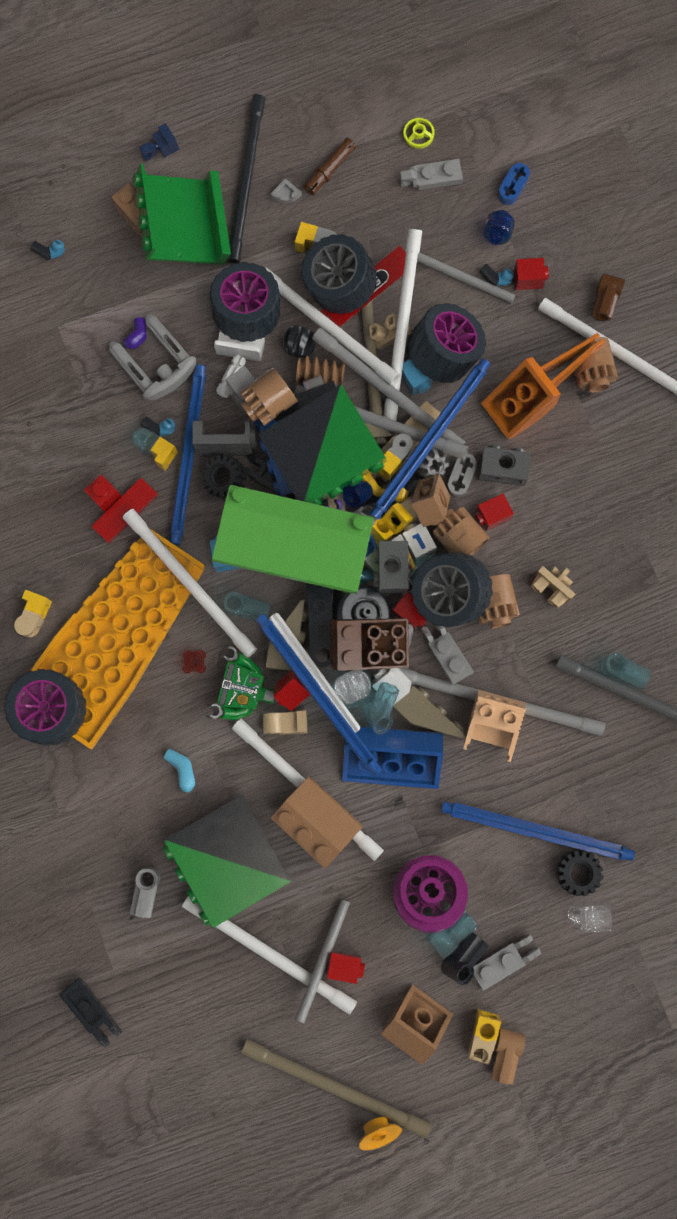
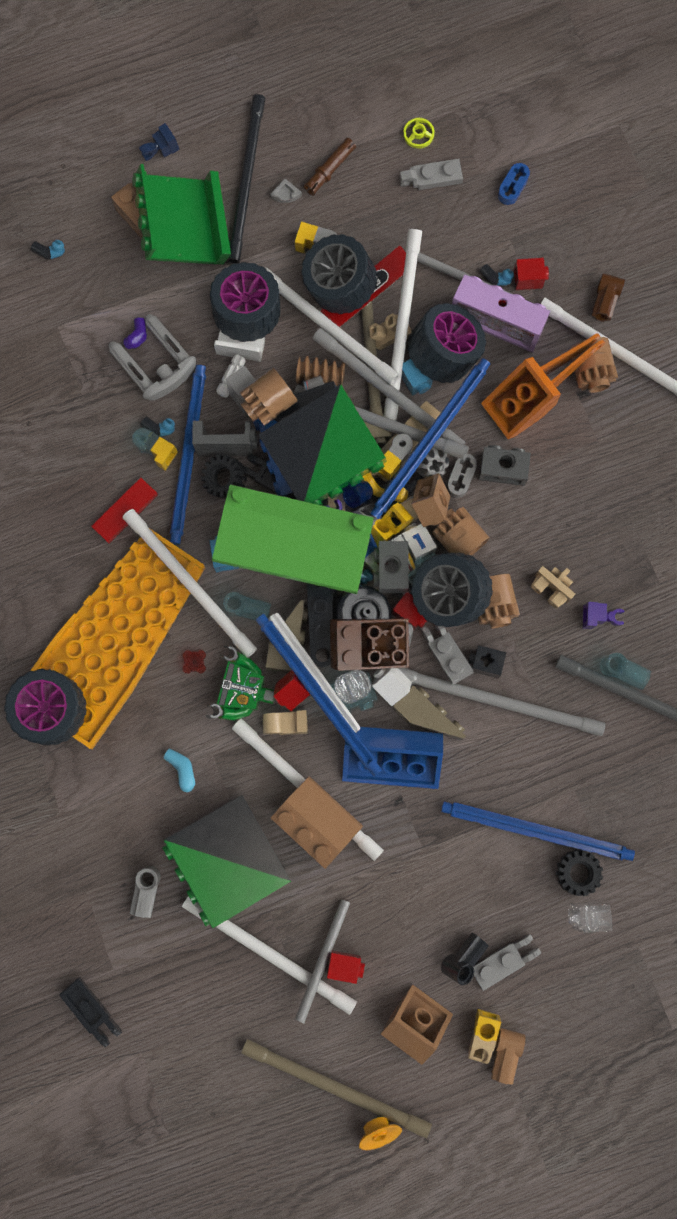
leg [14,590,52,638] -> none
red brick [84,474,121,513] -> none
black piece [282,325,316,358] -> none
clear light blue piece [362,682,400,735] -> none
magenta wheel [393,855,468,933] -> none
clear light blue piece [426,910,478,959] -> none
light nougat piece [463,690,526,762] -> none
red brick [475,493,514,531] -> none
clear blue head [483,210,515,245] -> none
none -> lavender brick [452,274,550,353]
none -> black brick [468,645,507,678]
none -> dark purple piece [582,602,624,629]

